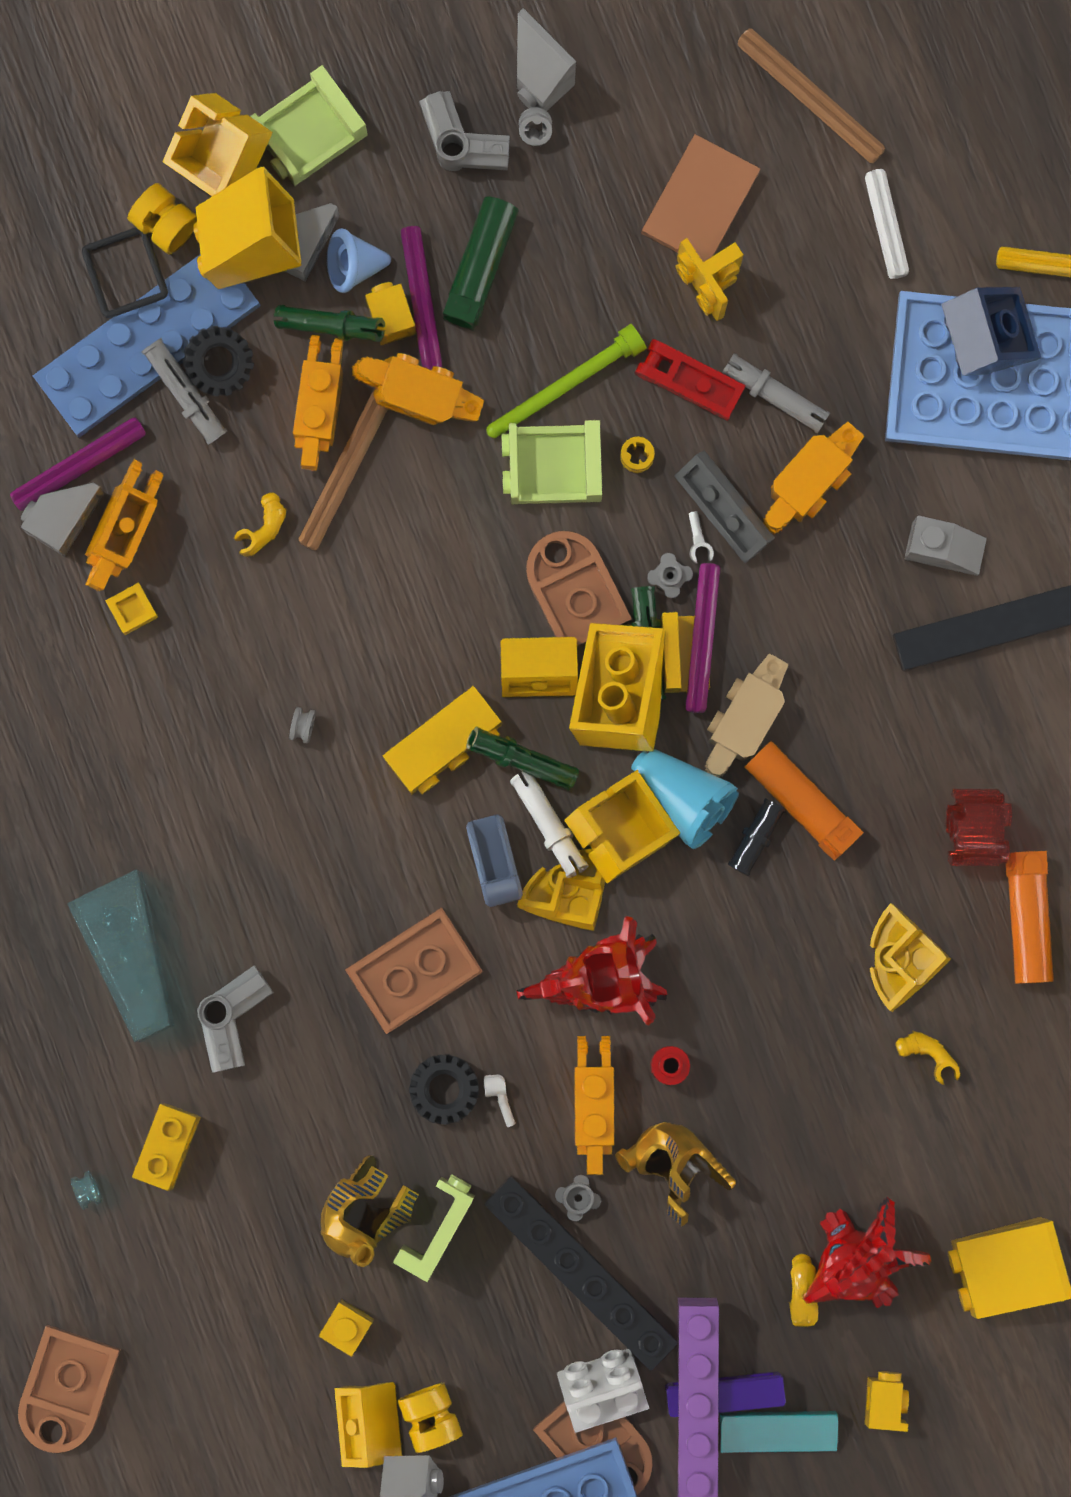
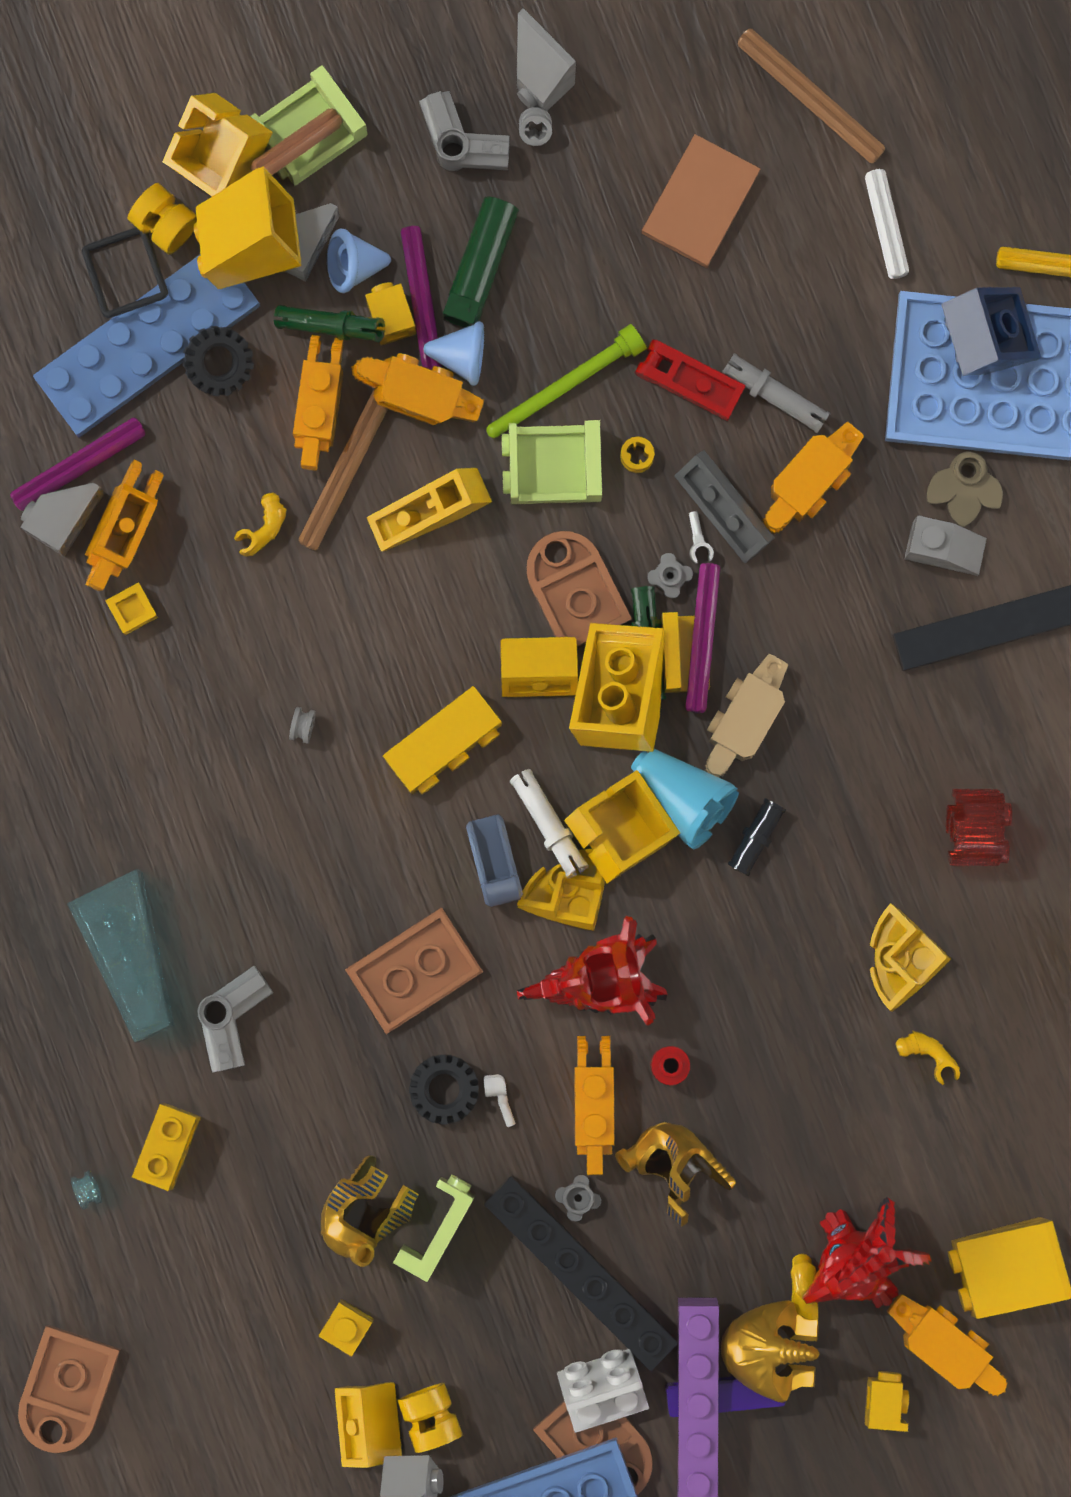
light grey pin [141,338,227,445] -> none
dark green pin [466,727,579,790] -> none
yellow bracket [675,238,744,321] -> none
teal slope [720,1411,838,1453] -> none
orange piece [744,741,864,861] -> none
orange piece [1005,851,1054,984] -> none
none -> nougat axle [250,108,343,175]
none -> yellow slope [366,468,492,552]
none -> light blue hat [423,321,484,386]
none -> pearl gold piece [721,1300,820,1403]
none -> light orange hinge [887,1294,1008,1396]
none -> dark tan plate [926,452,1003,527]

